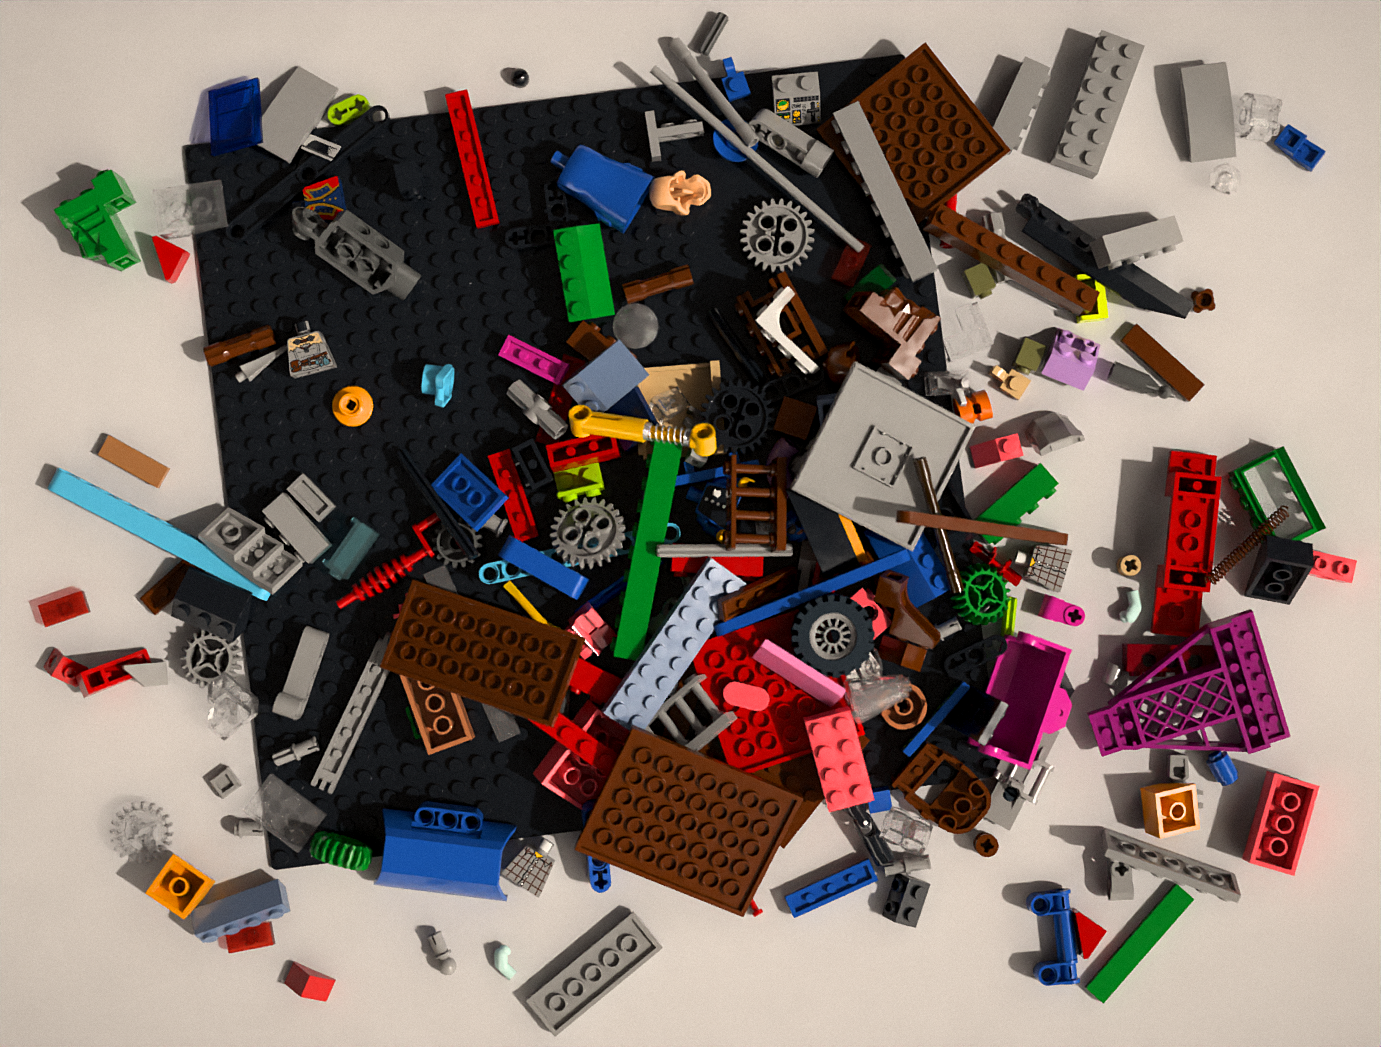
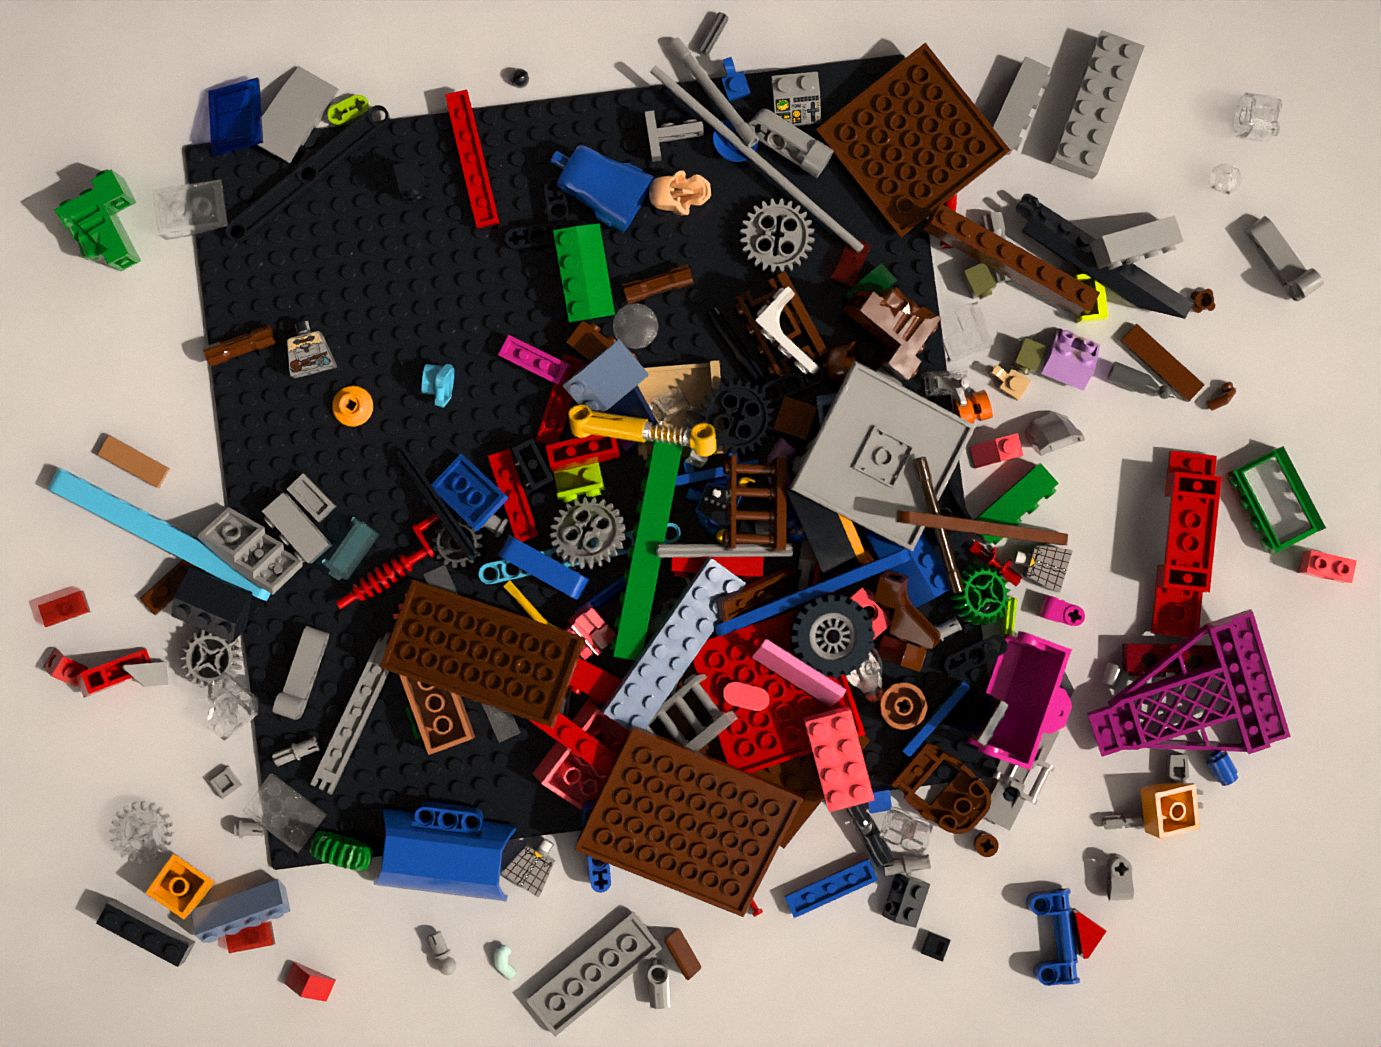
red slope [152,236,190,284] -> none
light grey piece [235,344,288,383] -> none
dark grey brick [291,207,421,301] -> none
torso [292,176,346,224] -> none
sticker [301,134,341,161] -> none
light grey piece [506,379,569,440] -> none
light grey brick [831,101,938,282] -> none
clear cone [844,674,912,724] -> none
green tile [1085,883,1194,1004] -> none
light grey plate [1101,828,1241,903] -> none
tan bush [1116,555,1141,576] -> none
light aqua arm [1120,590,1142,623] -> none
light grey slope [1180,62,1236,163] -> none
reddish brown piece [1204,505,1289,585] -> none
coral brick [1242,771,1320,876] -> none
black slope [1244,535,1314,605] -> none
blue slope [1274,124,1326,172] -> none
none -> black brick [96,899,195,967]
none -> light grey piece [647,959,670,1009]
none -> reddish brown slope [664,929,701,980]
none -> black tile [920,931,951,962]
none -> light grey piece [1103,813,1143,830]
none -> reddish brown arm [1207,381,1236,411]
none -> light grey beam [1245,216,1324,302]

